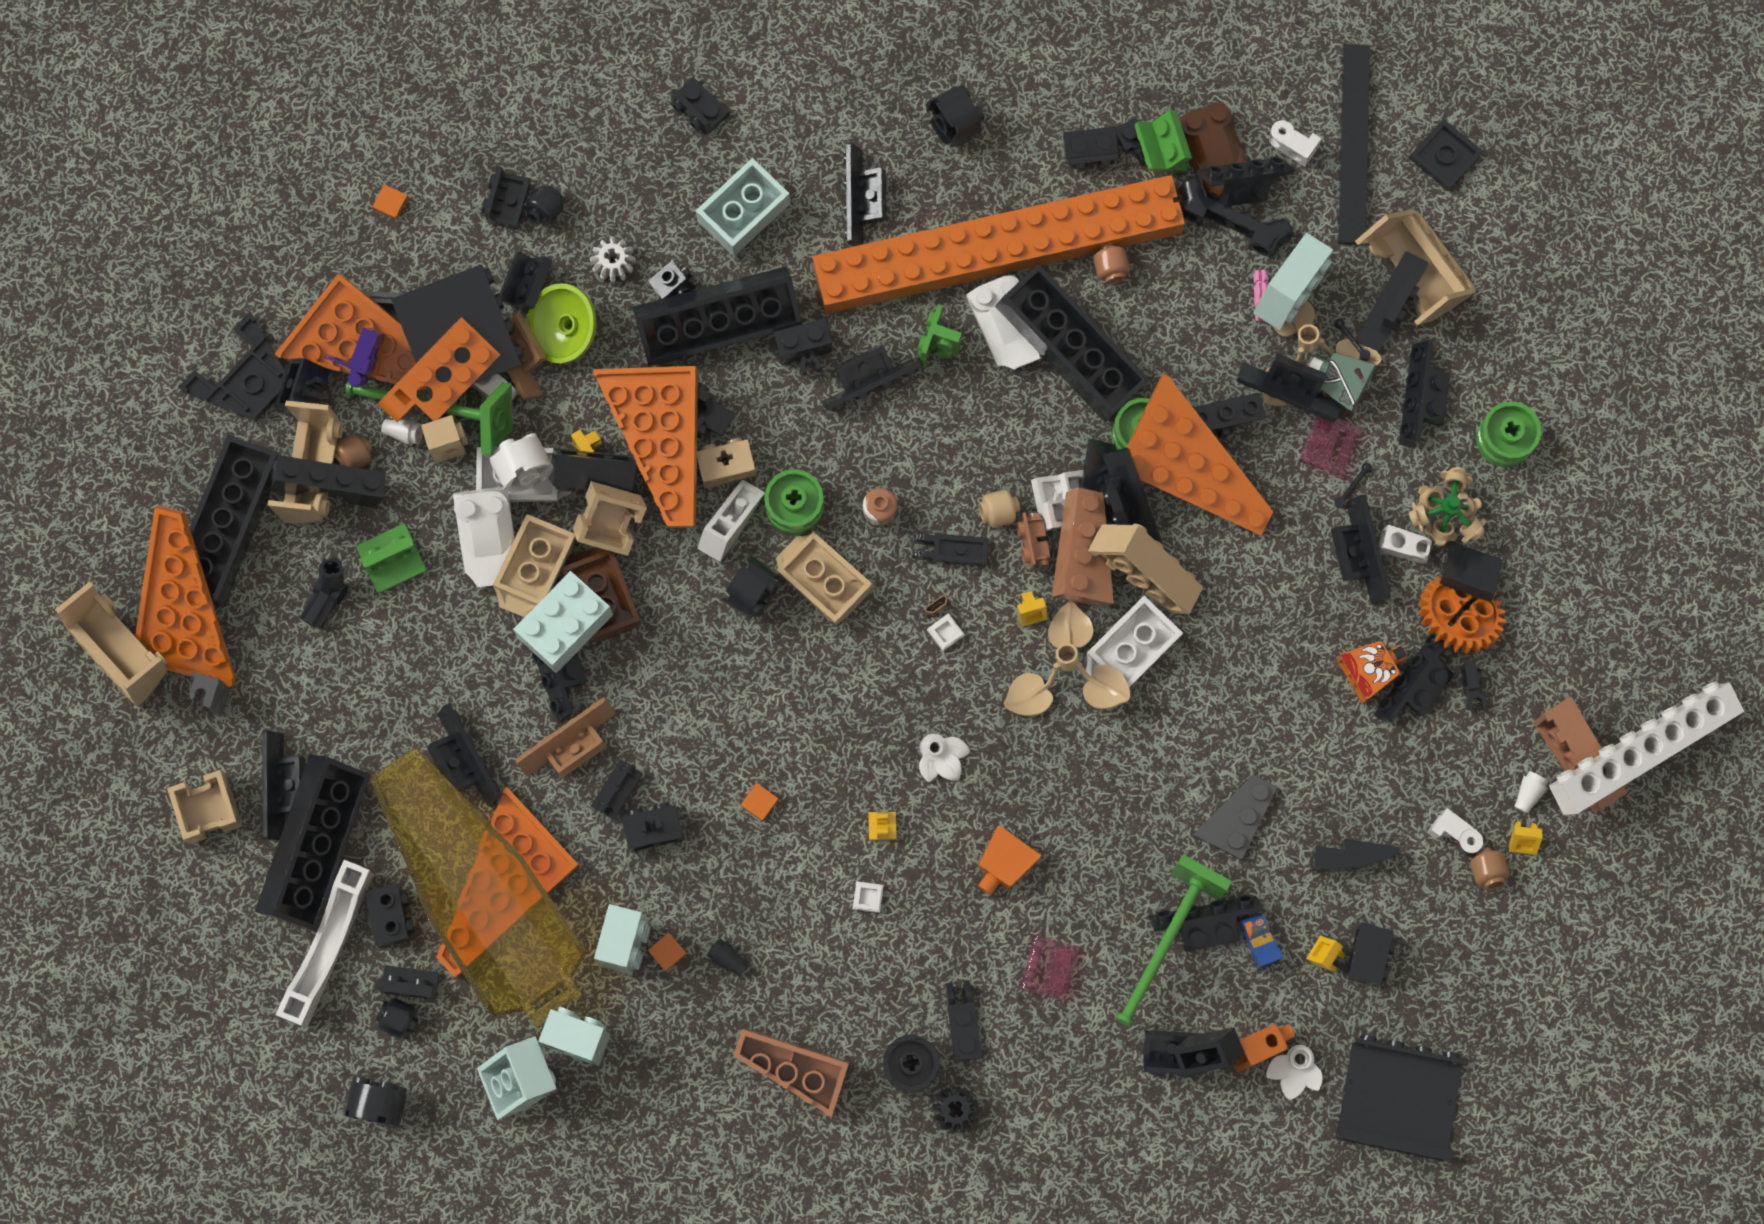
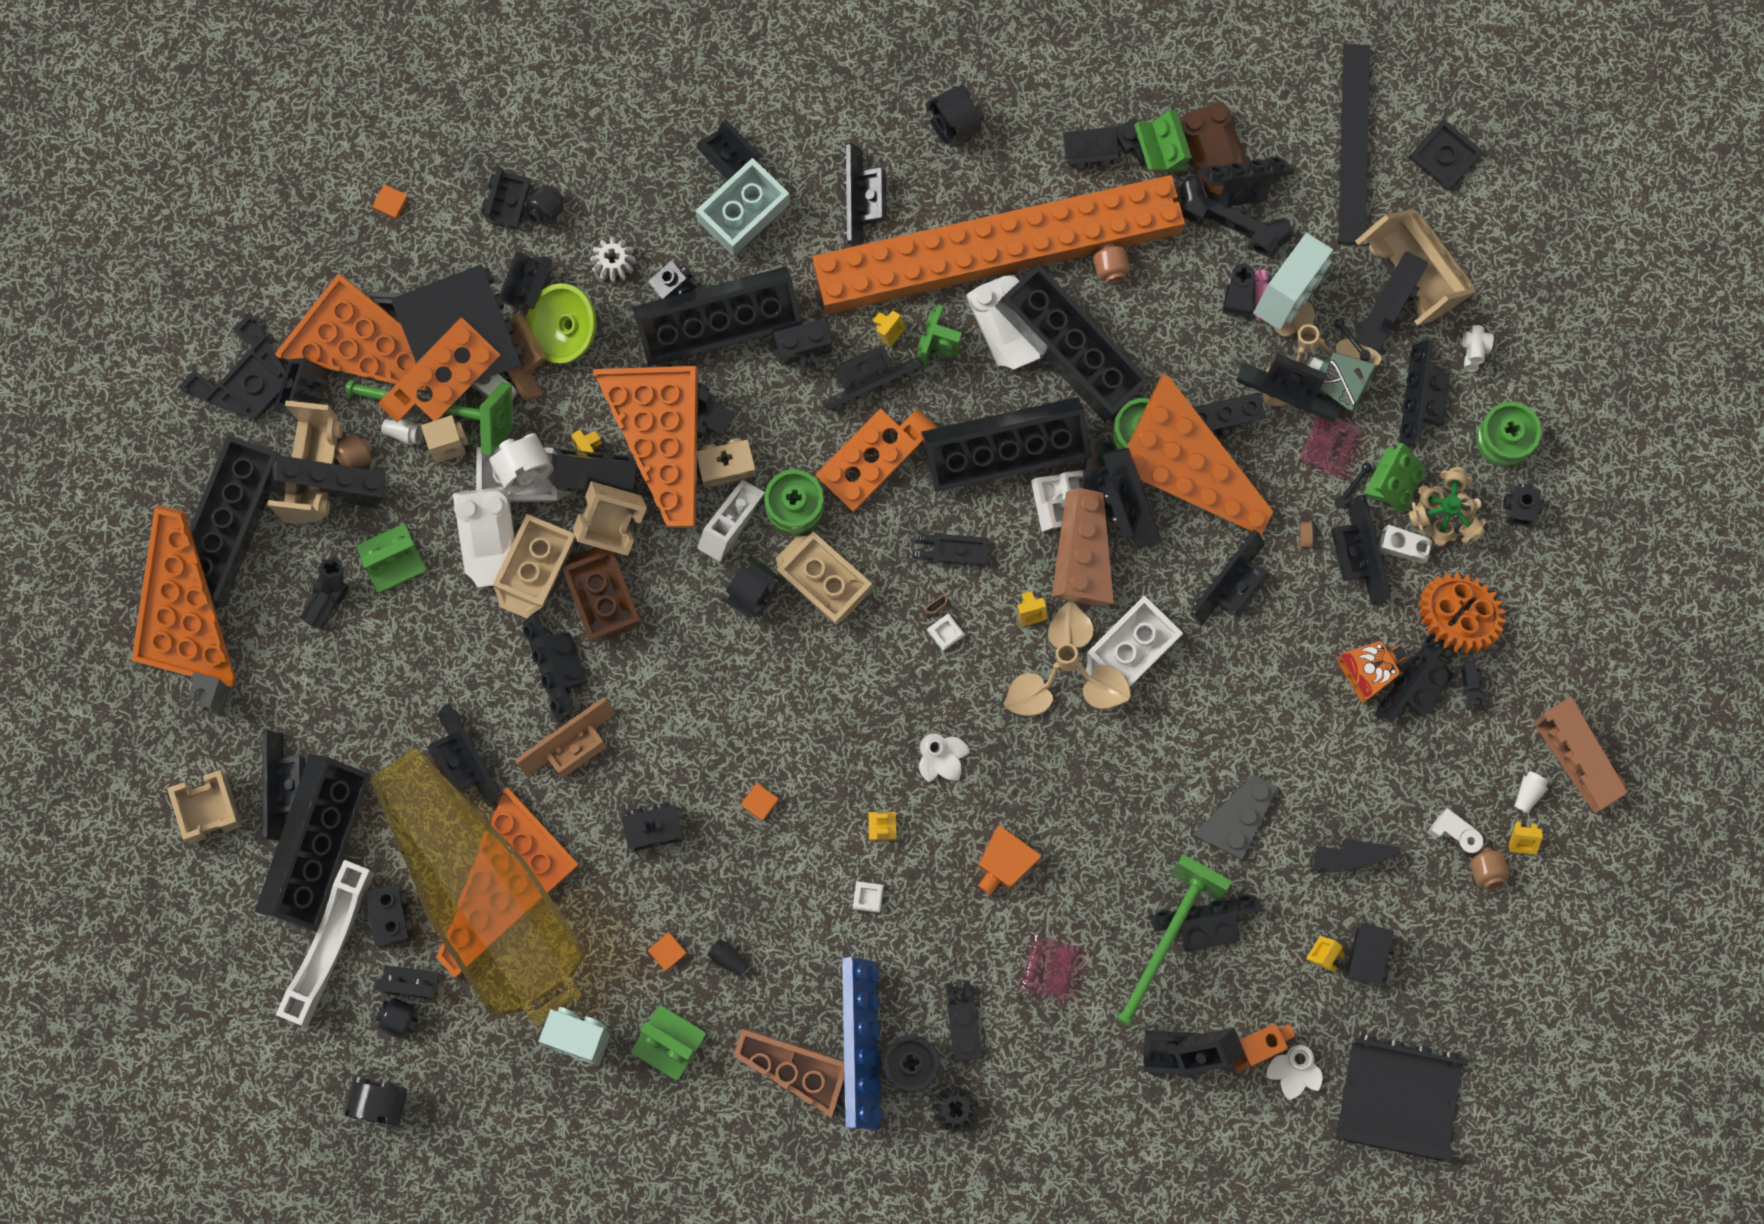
tan windscreen [55,581,168,707] -> none
dark purple piece [325,328,385,387] -> none
light aqua brick [477,1036,557,1120] -> none
light aqua brick [513,571,613,673] -> none
black hinge [591,760,643,820] -> none
light aqua brick [594,904,651,975] -> none
black bracket [670,77,730,135] -> none
nougat head [863,488,898,526] -> none
tan head [979,490,1020,528] -> none
nougat hinge [1016,512,1051,571] -> none
tan wedge [1088,524,1203,614] -> none
blue leg [1240,913,1283,970] -> none
white leg [1269,120,1322,167] -> none
black tile [1439,542,1503,602] -> none
white brick [1549,681,1744,815] -> none
none -> bright green bracket [631,1005,706,1081]
none -> black bracket [696,120,760,181]
none -> orange hinge [815,408,938,513]
none -> blue plate [842,957,882,1130]
none -> yellow tile [873,310,907,348]
none -> black brick [921,397,1092,492]
none -> black bracket [1191,530,1270,626]
none -> black piece [1223,264,1255,317]
none -> medium nougat piece [1300,521,1315,548]
none -> bright green bracket [1364,443,1426,514]
none -> white plate [1462,325,1494,372]
none -> black brick [1503,484,1544,527]

